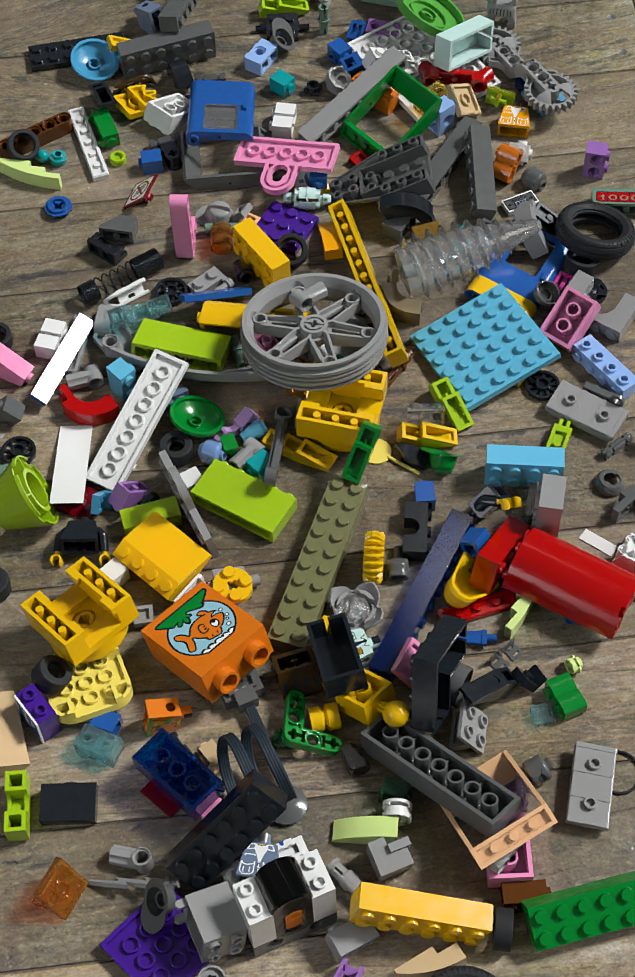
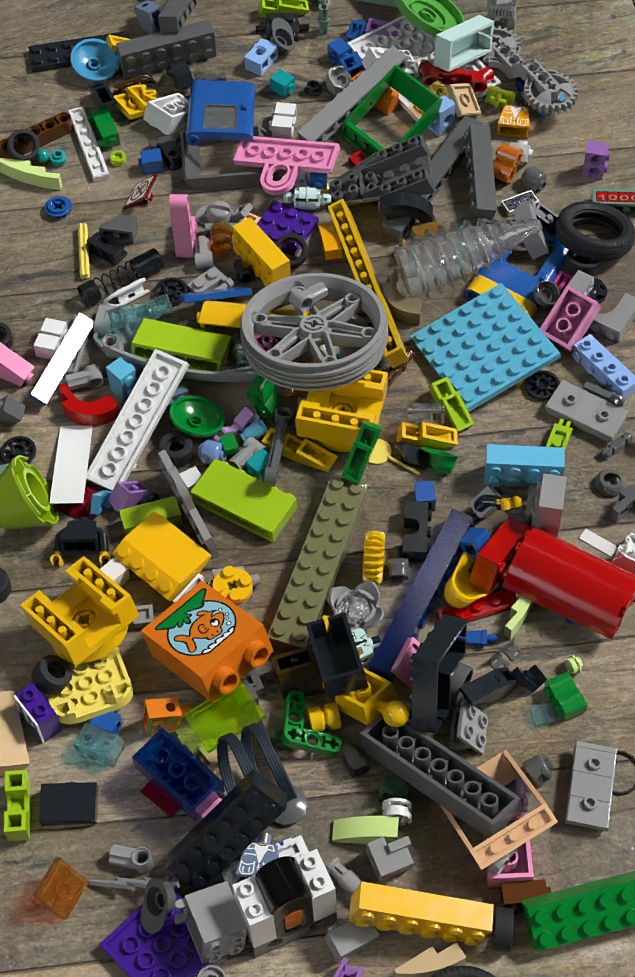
none -> light yellow axle [78,223,90,279]
none -> clear neon green piece [184,680,266,753]
none -> light grey piece [194,236,213,269]
none -> green brick [246,376,283,418]

